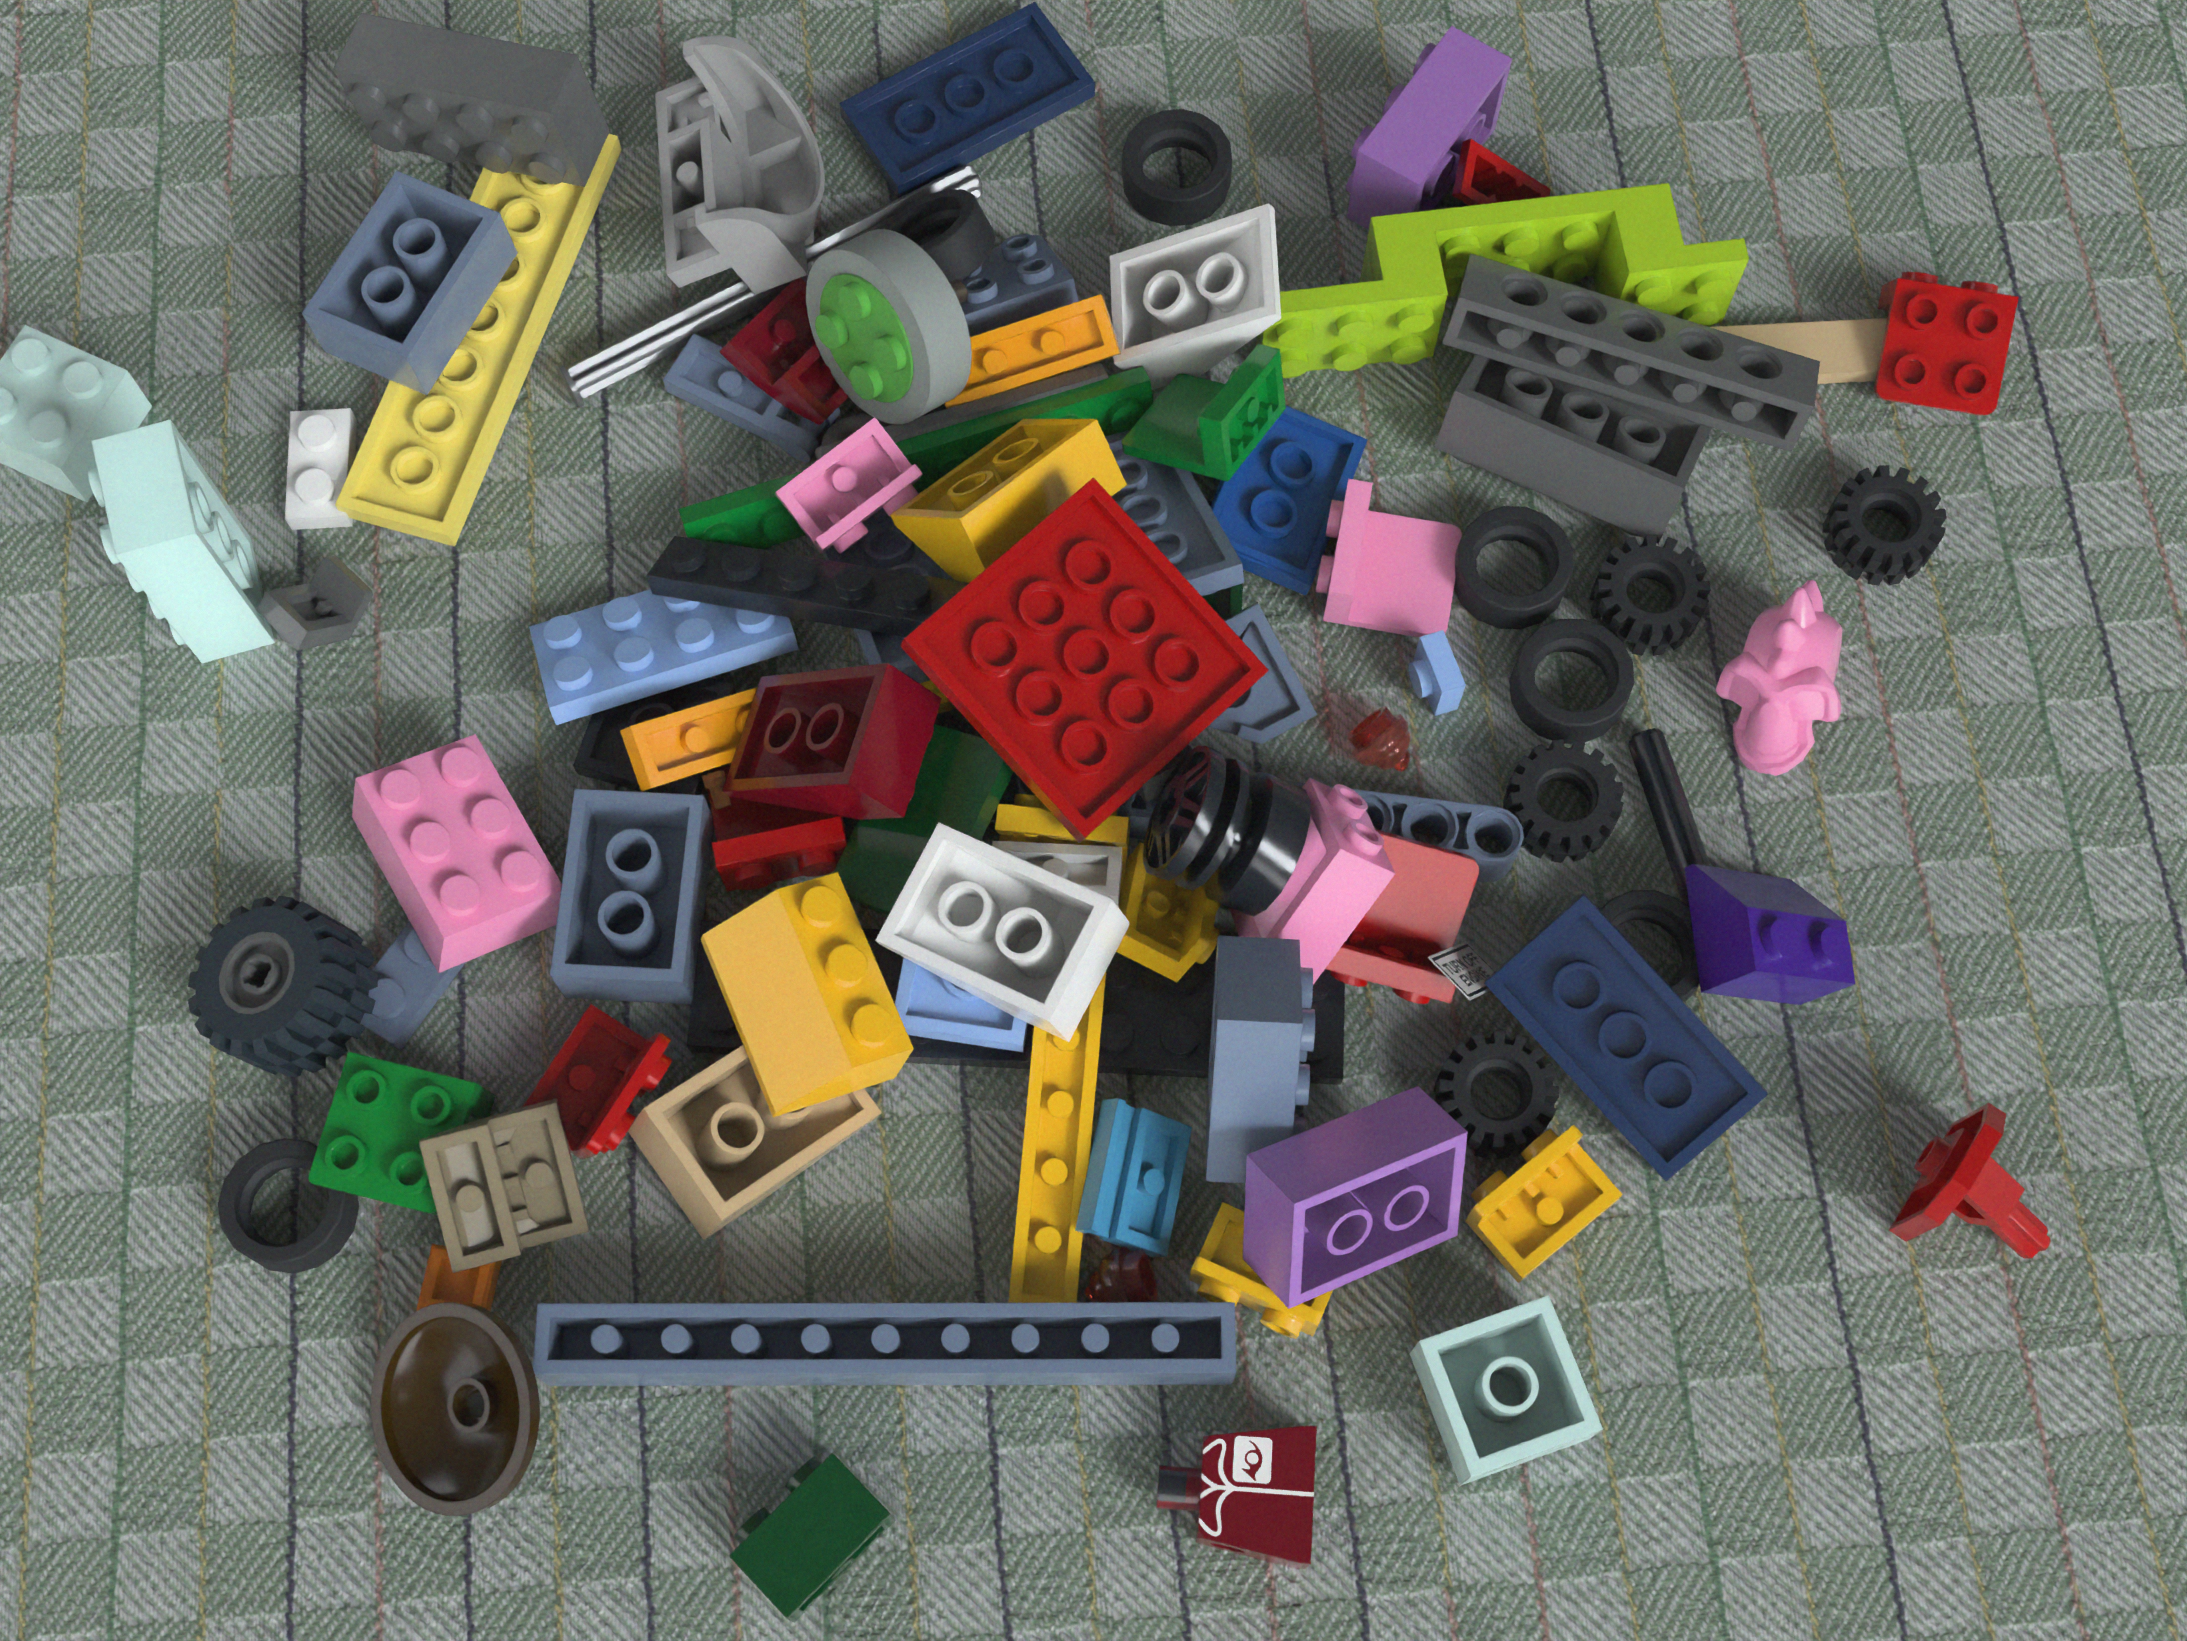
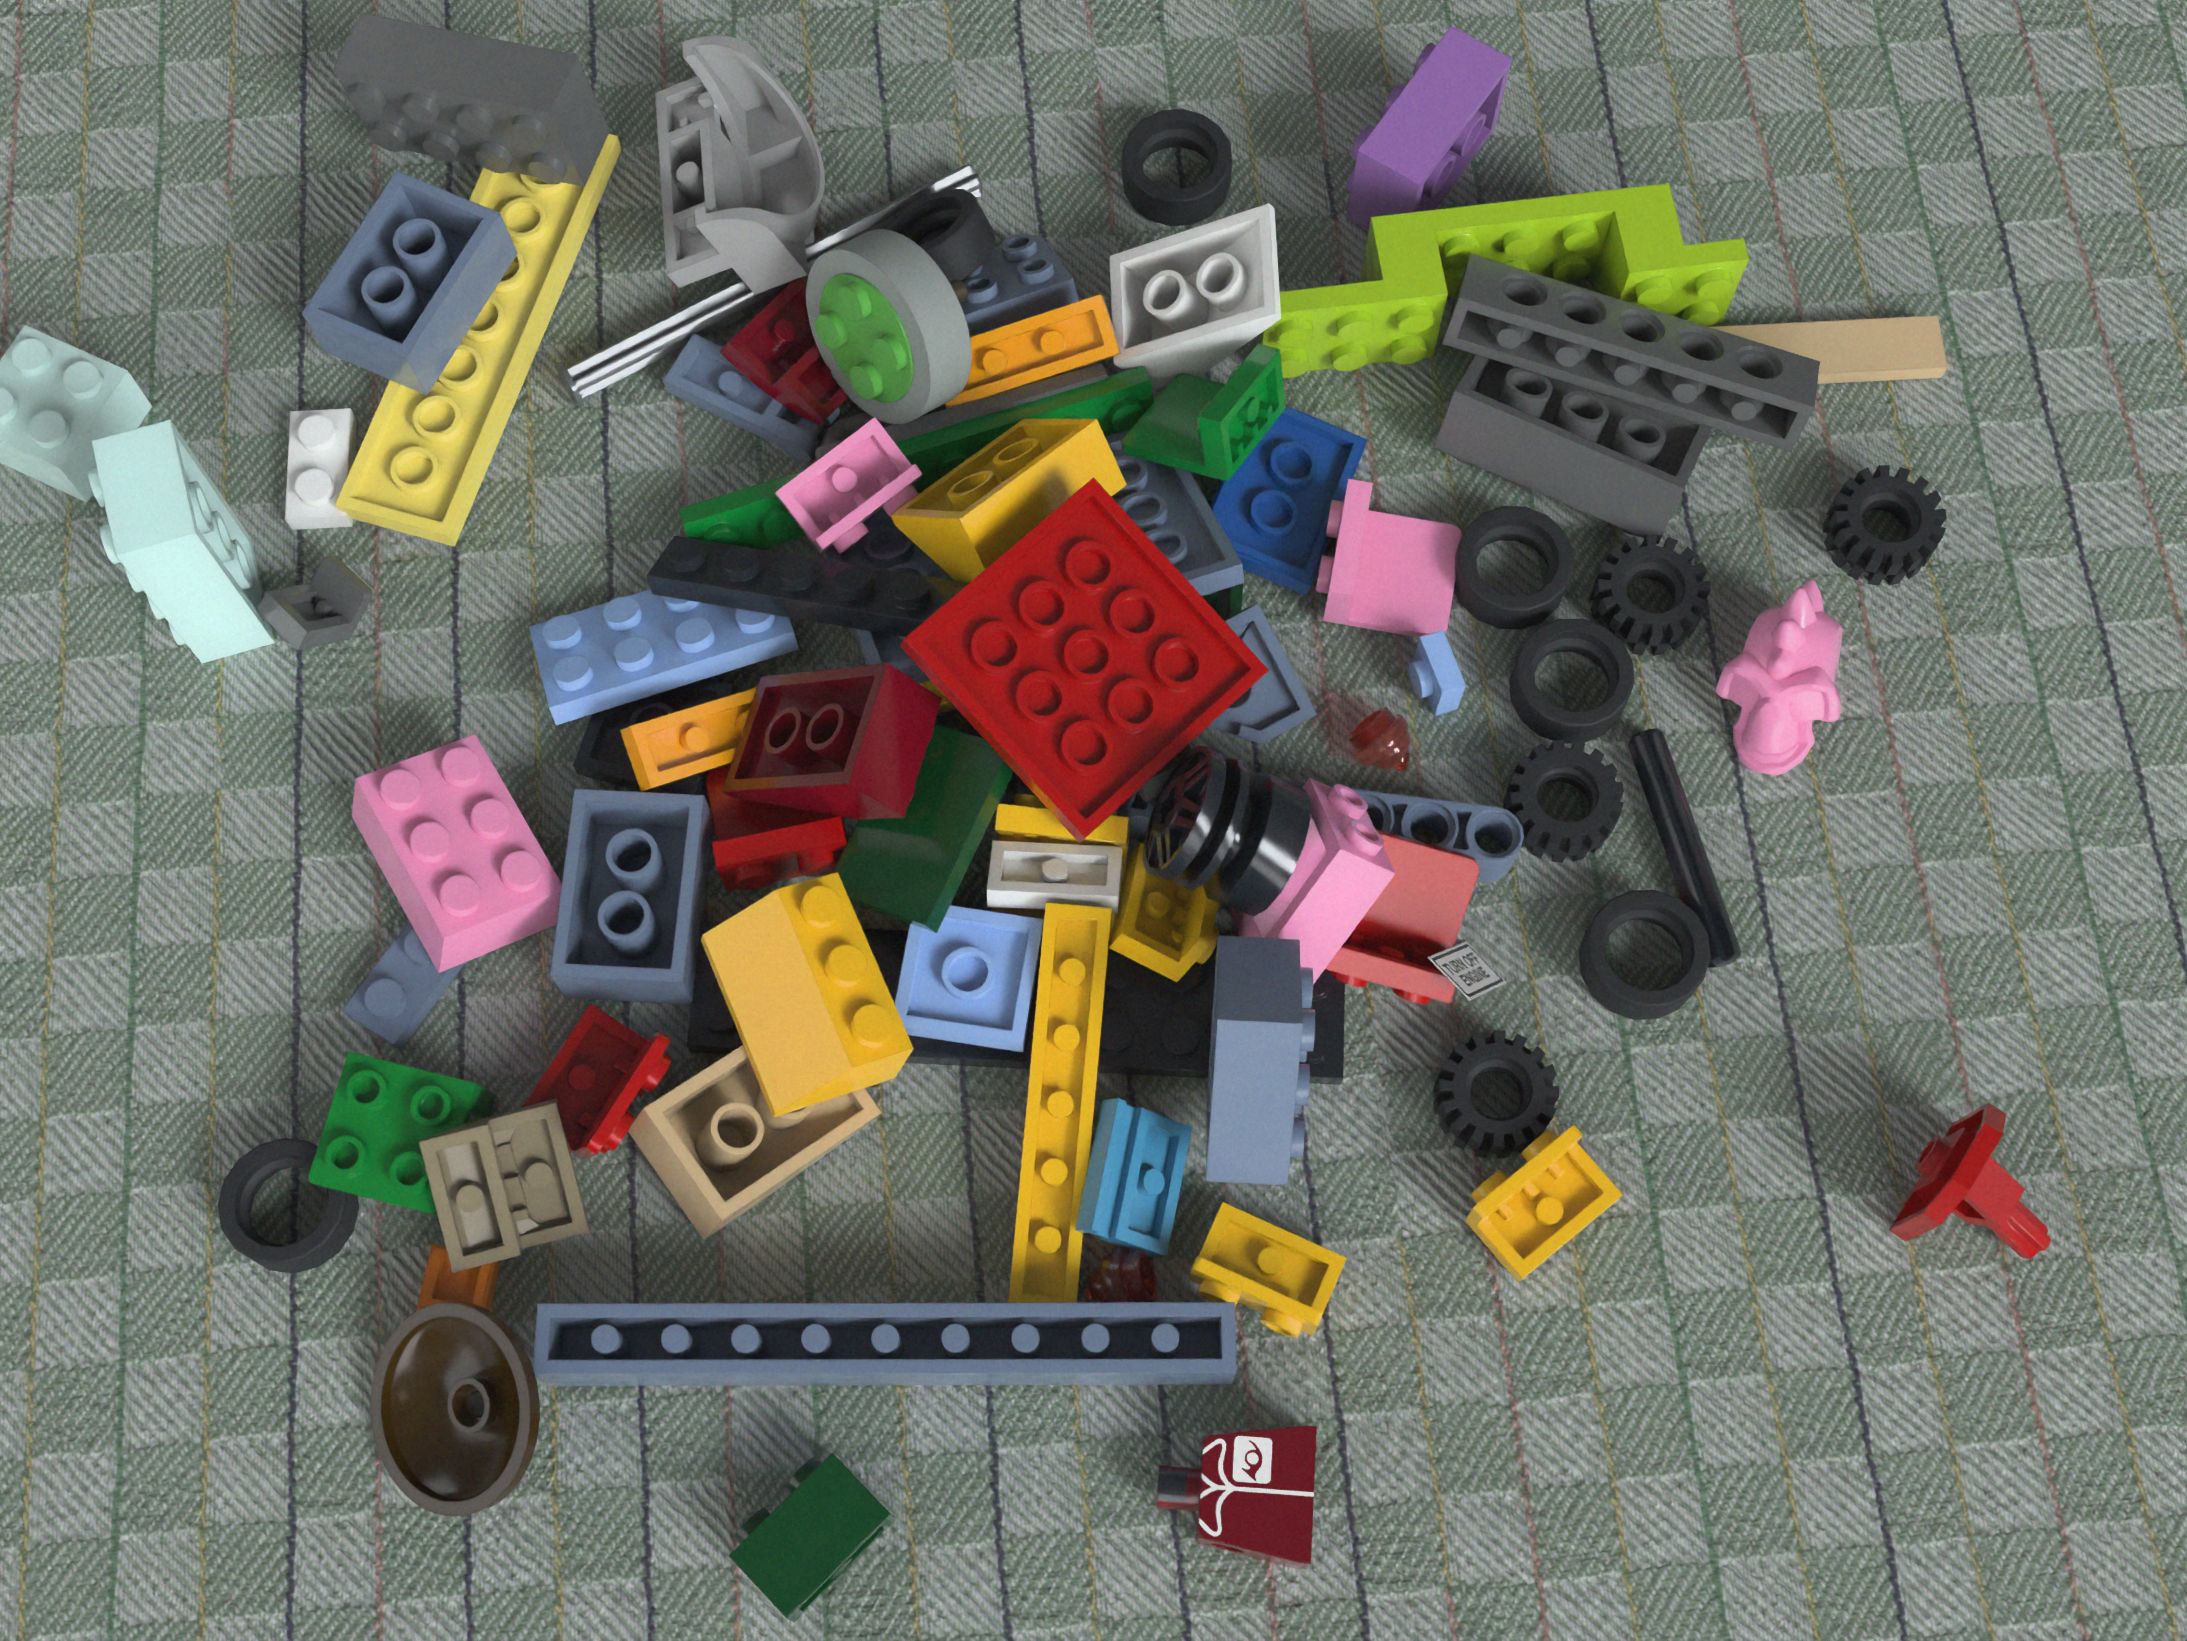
black wheel [188,896,378,1077] -> none
reddish brown piece [702,770,732,810] -> none
dark blue plate [839,2,1095,198] -> none
white slope [875,822,1130,1042] -> none
medium lavender brick [1243,1086,1468,1309] -> none
light aqua brick [1410,1295,1603,1486] -> none
red slope [1452,139,1551,206] -> none
dark blue plate [1484,893,1768,1181] -> none
dark purple slope [1684,864,1856,1005] -> none
red bracket [1874,272,2019,416] -> none

